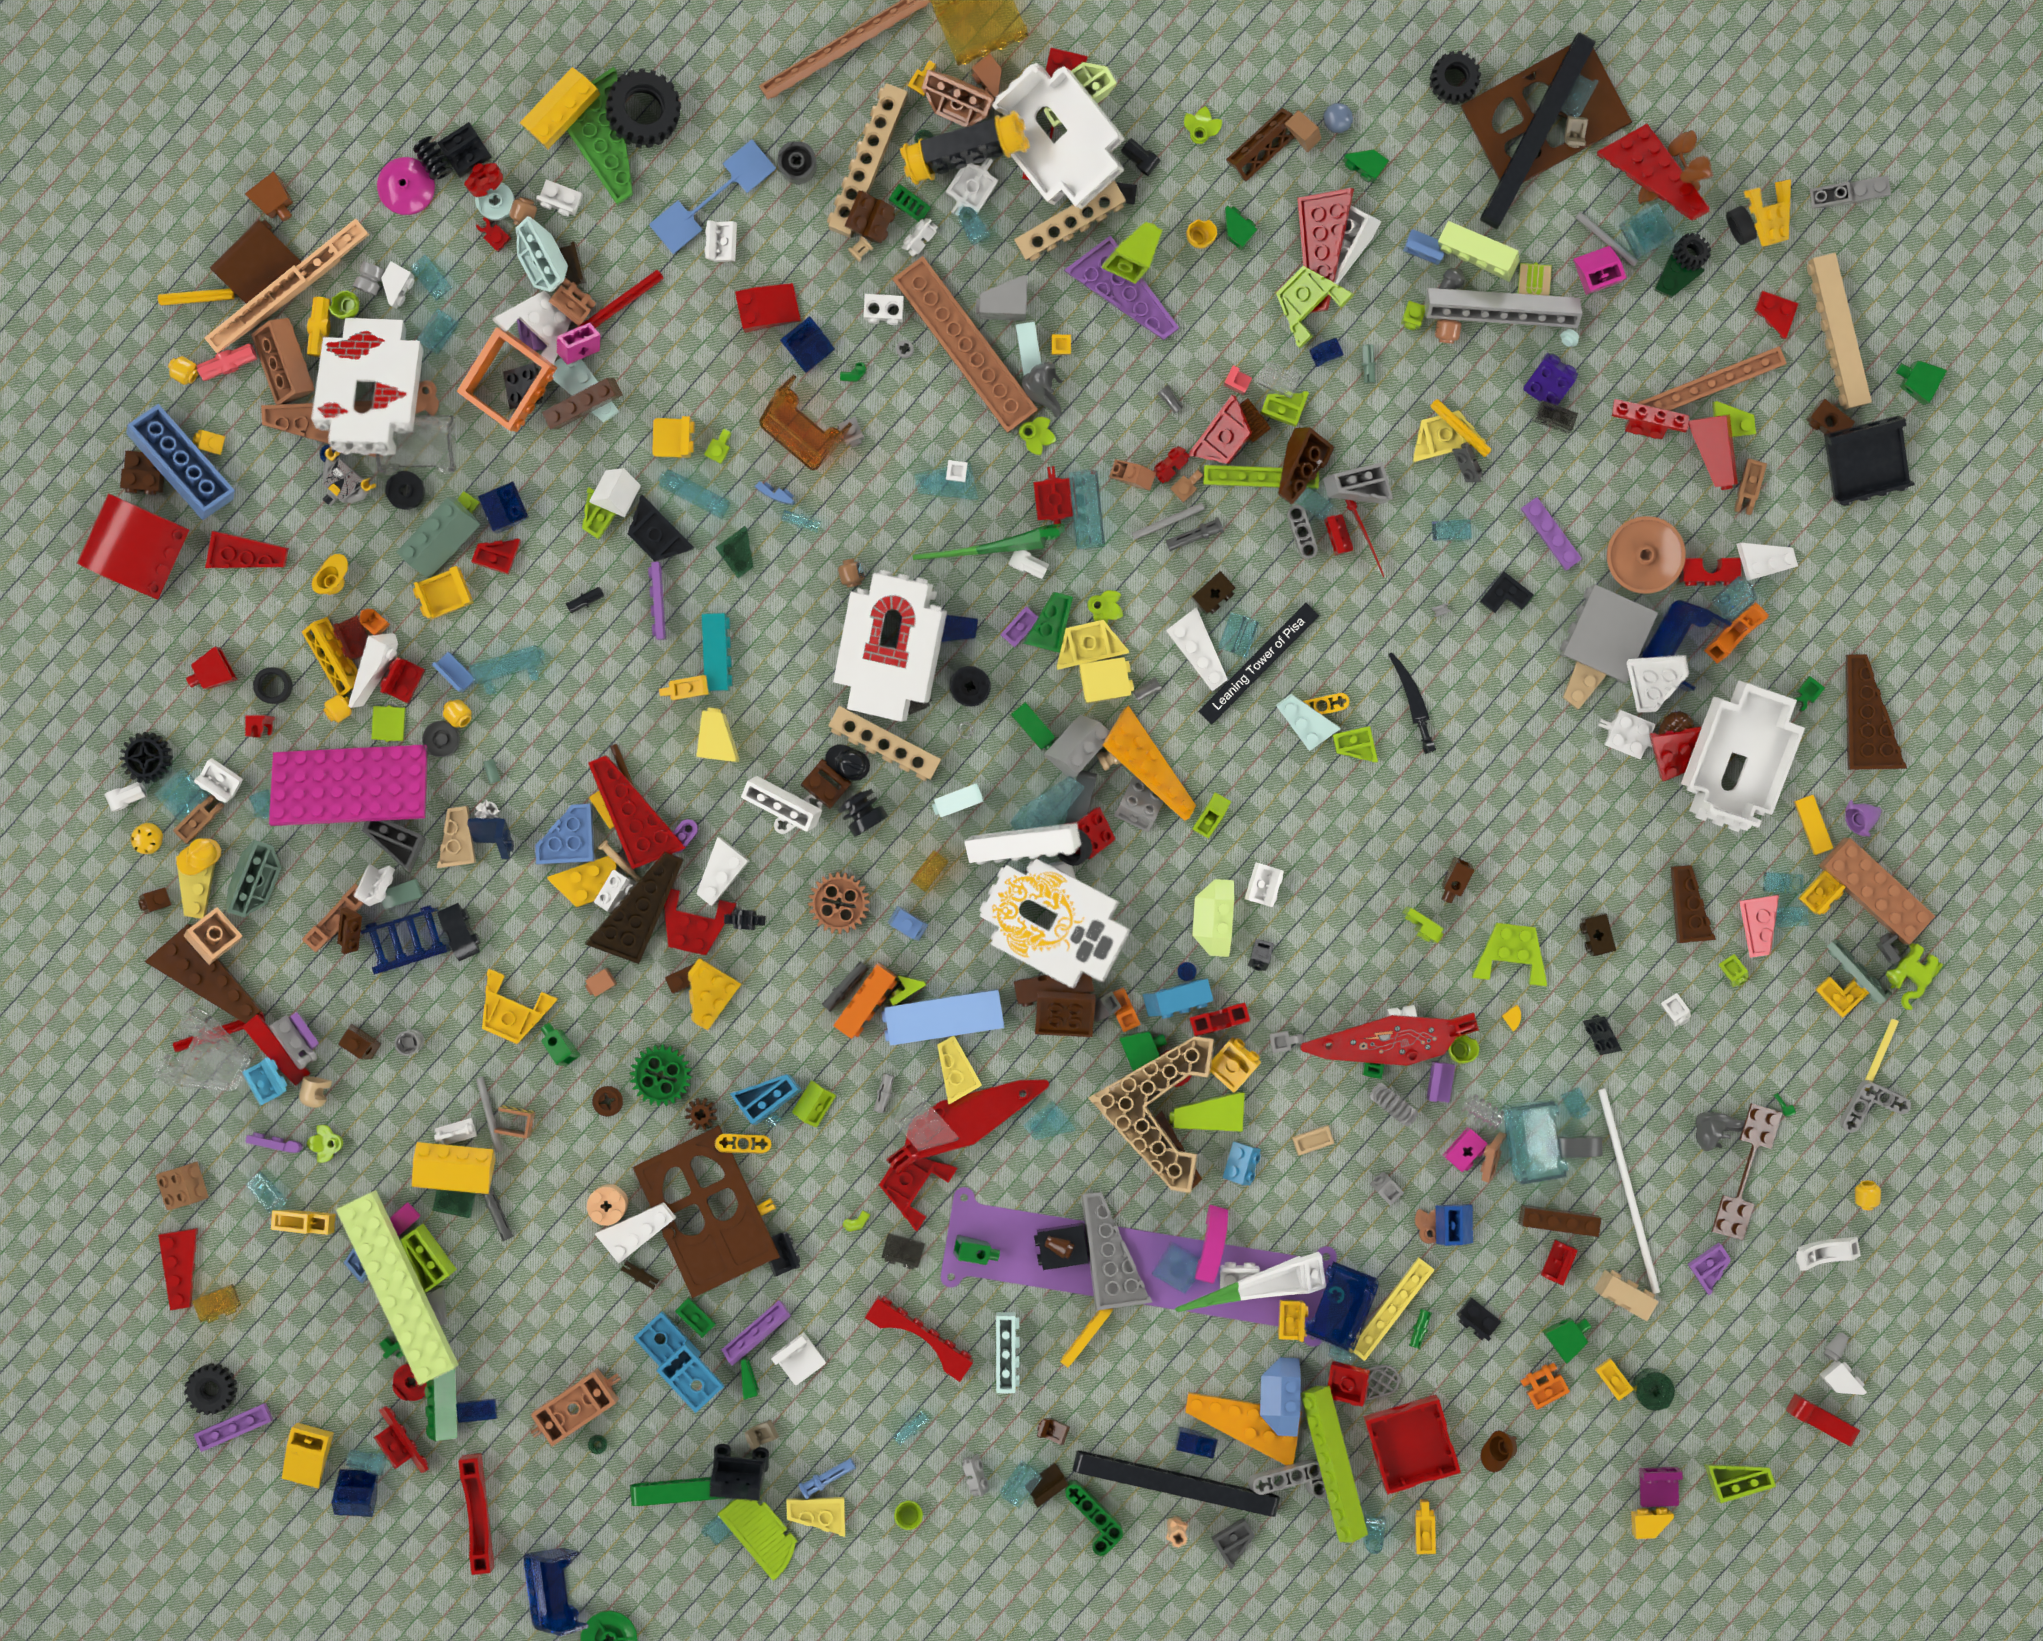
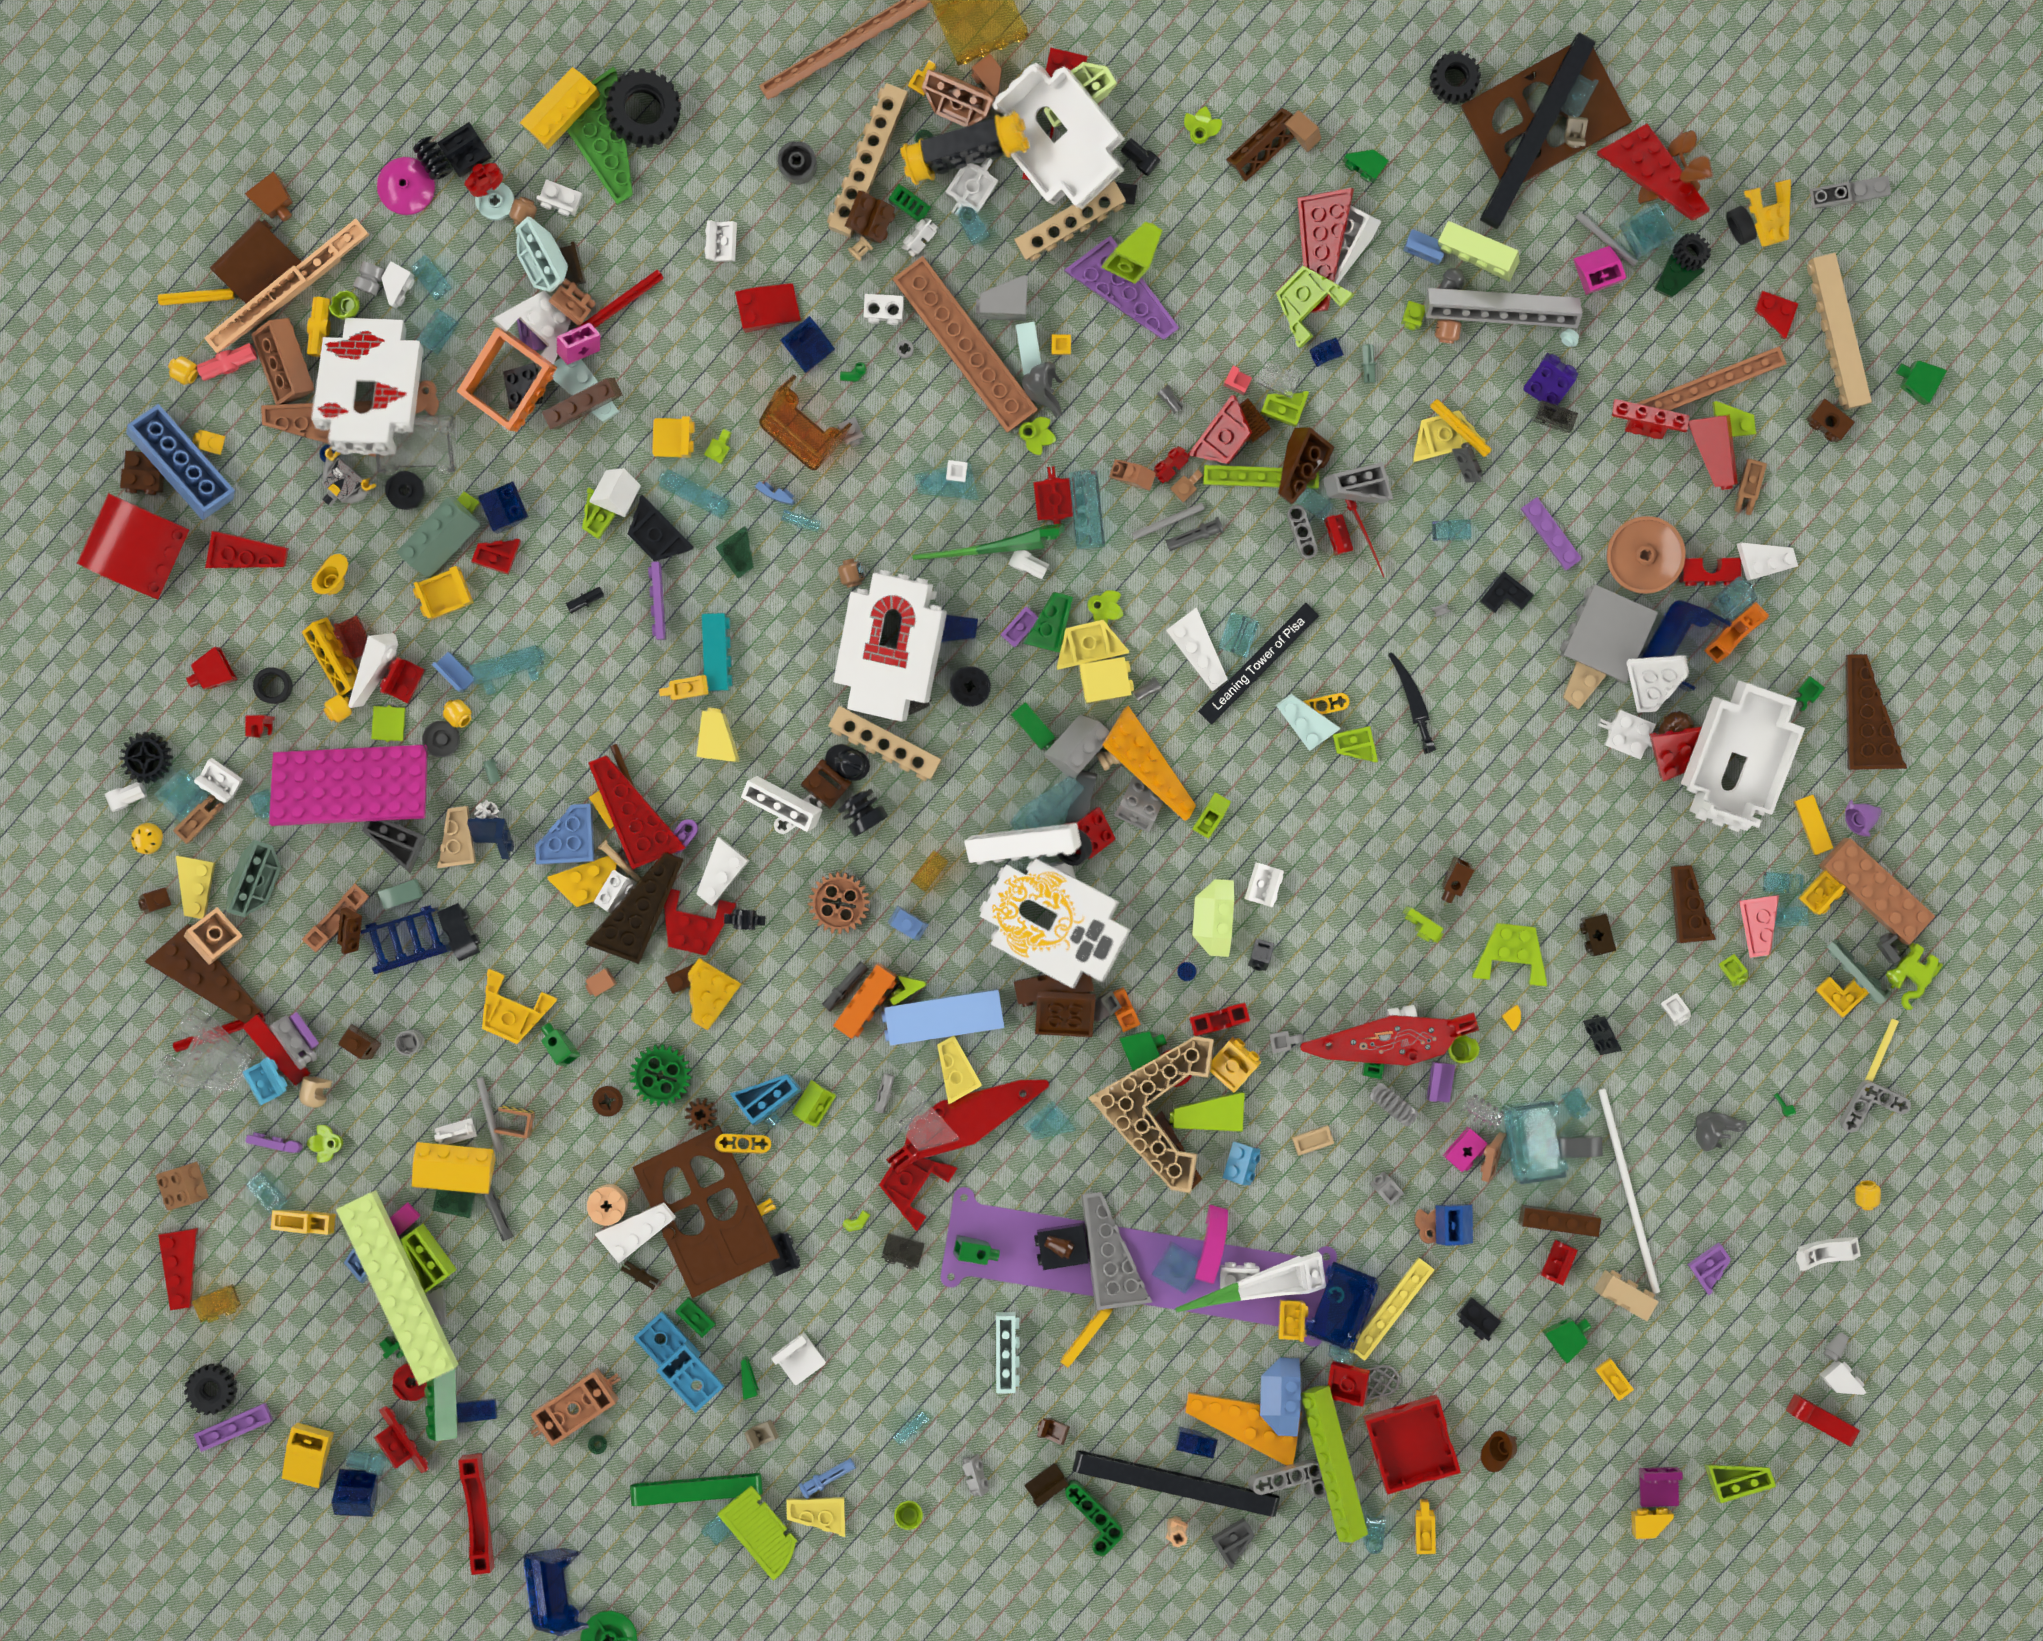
yellow piece [176,838,221,875] -> none
white bracket [354,865,395,906] -> none
orange plate [359,608,390,635] -> none
red plate [476,217,511,252] -> none
medium blue hinge [649,139,776,254] -> none
black piece [709,1444,769,1501] -> none
medium lavender plate [721,1300,791,1366] -> none
red arch [864,1295,973,1382] -> none
light aqua slope [932,783,984,818] -> none
clear light blue hinge [1000,1460,1042,1509] -> none
dark azure wedge [1142,979,1214,1019] -> none
yellow hair [1186,219,1217,249] -> none
dark brown brick [1191,571,1236,615] -> none
green slope [1224,205,1257,251] -> none
sand blue hair [1323,103,1353,133] -> none
green pin [1409,1309,1432,1349] -> none
piece [1517,262,1552,296] -> none
orange plate [1520,1362,1570,1410] -> none
clear green brick [1631,1368,1675,1411] -> none
hinge [1711,1103,1783,1240] -> none
black panel [1824,415,1915,506] -> none

